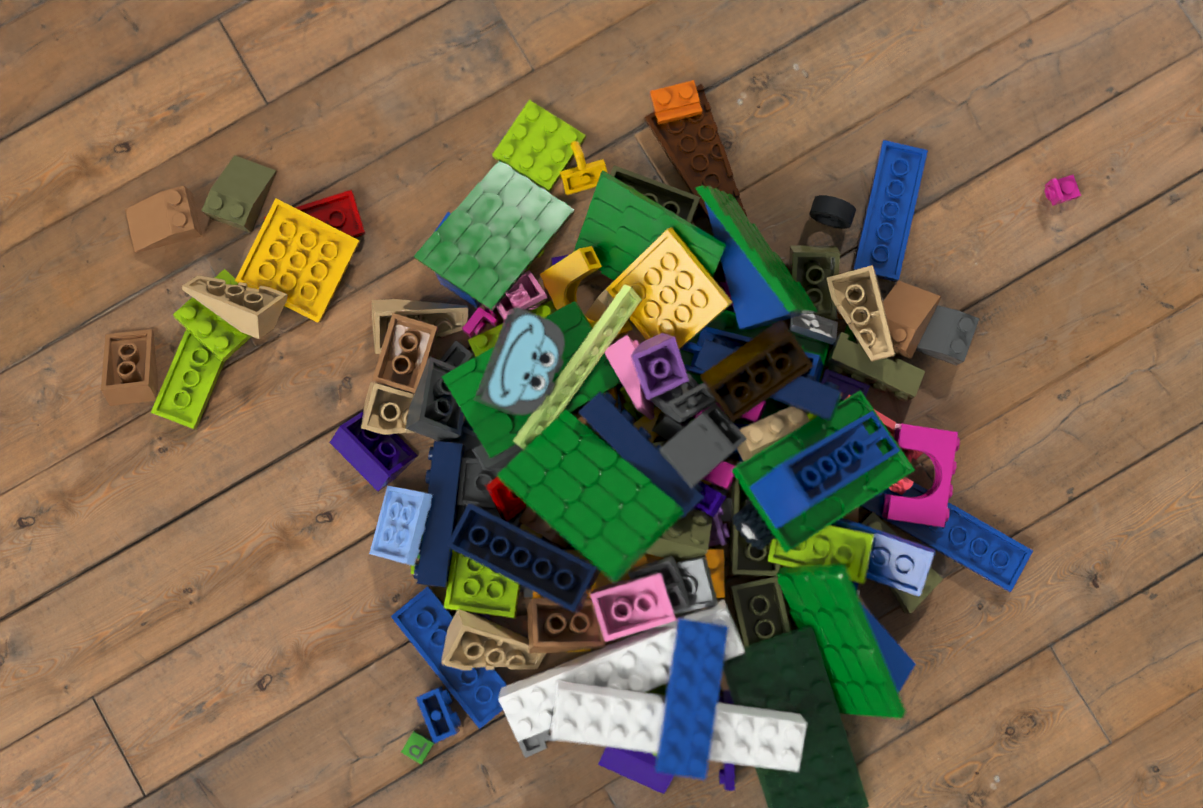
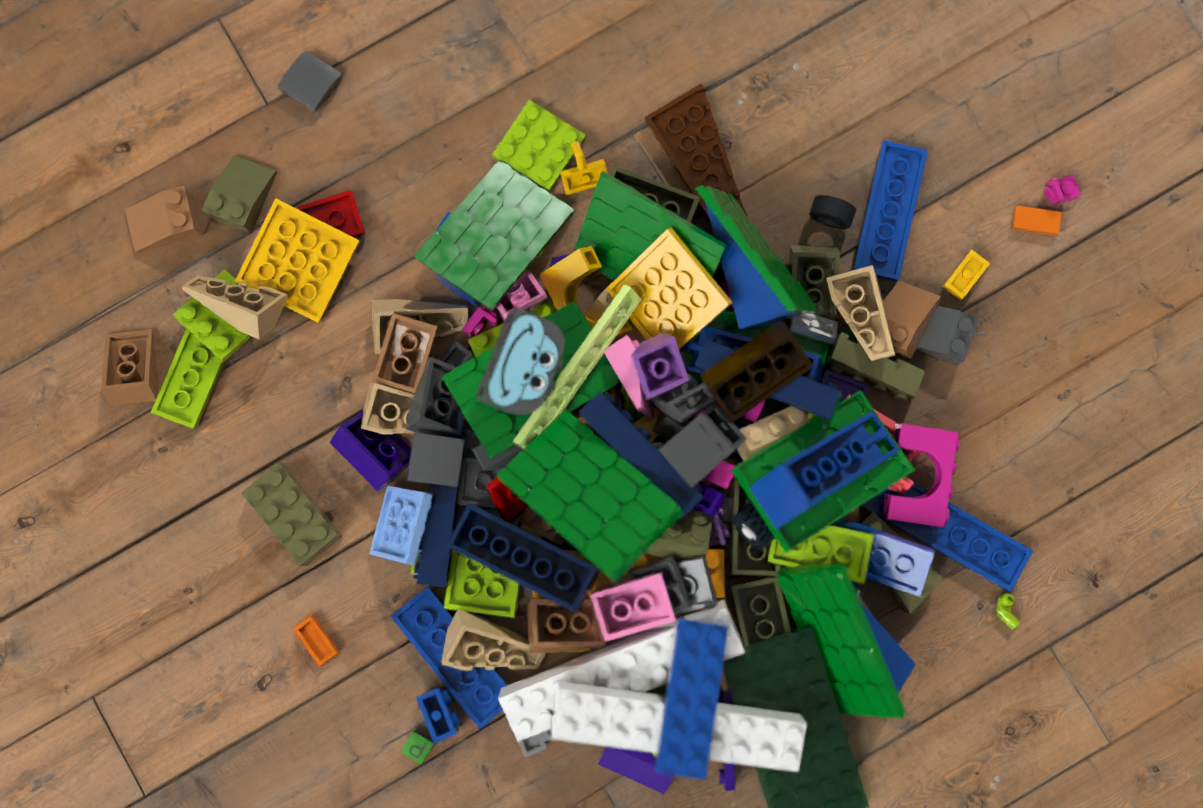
orange plate [650,80,702,125] -> none
none -> olive brick [241,462,342,566]
none -> dark grey slope [278,50,342,112]
none -> orange tile [293,614,340,667]
none -> dark grey slope [407,433,464,487]
none -> yellow plate [942,250,990,301]
none -> lime arm [996,593,1020,630]
none -> orange tile [1011,205,1062,236]

